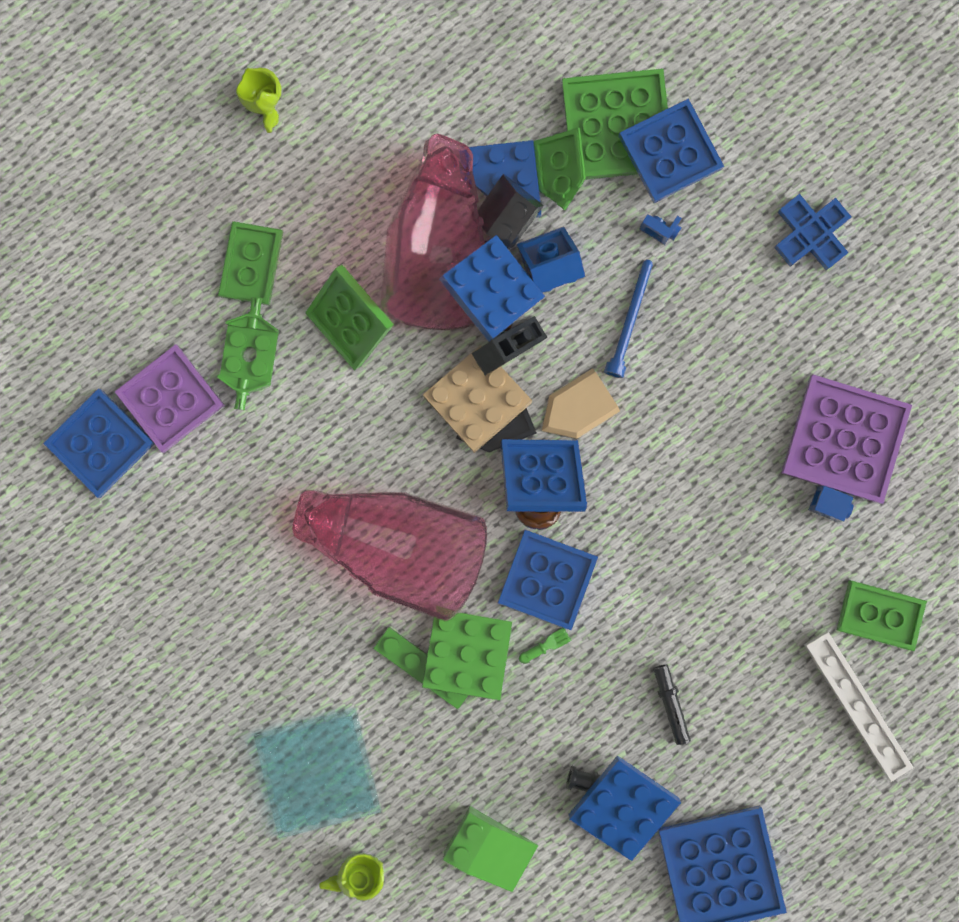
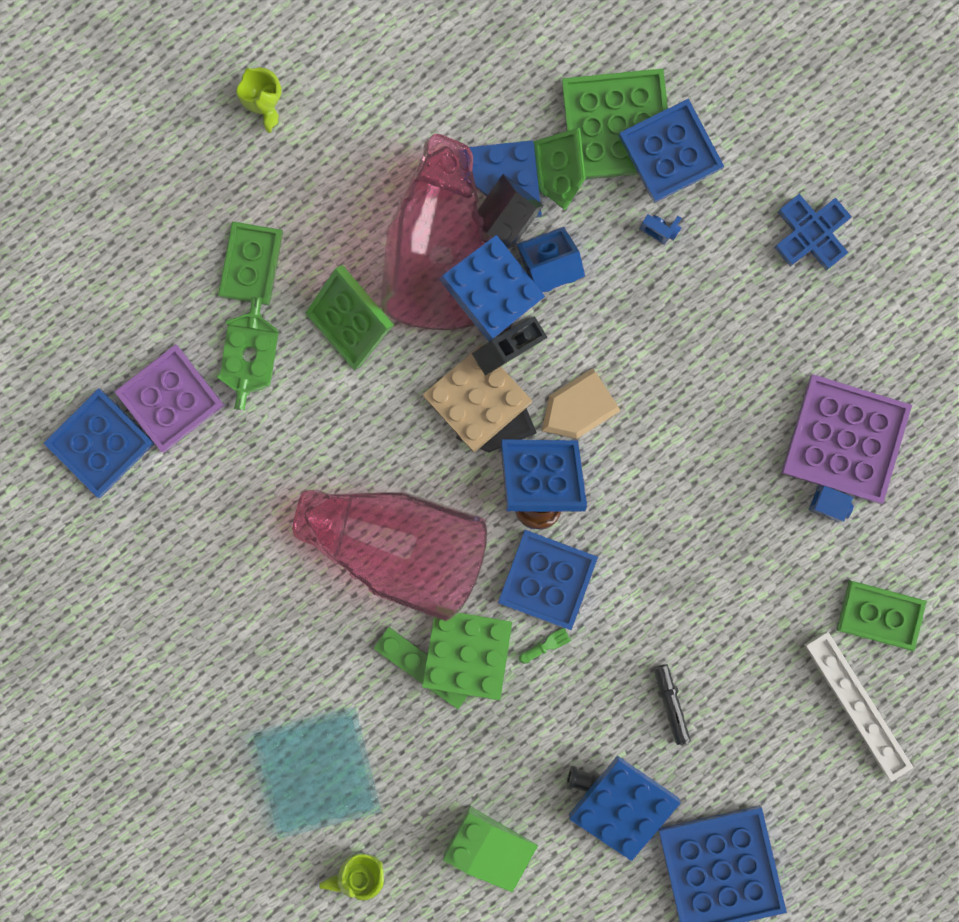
blue piece [604,259,653,378] -> none

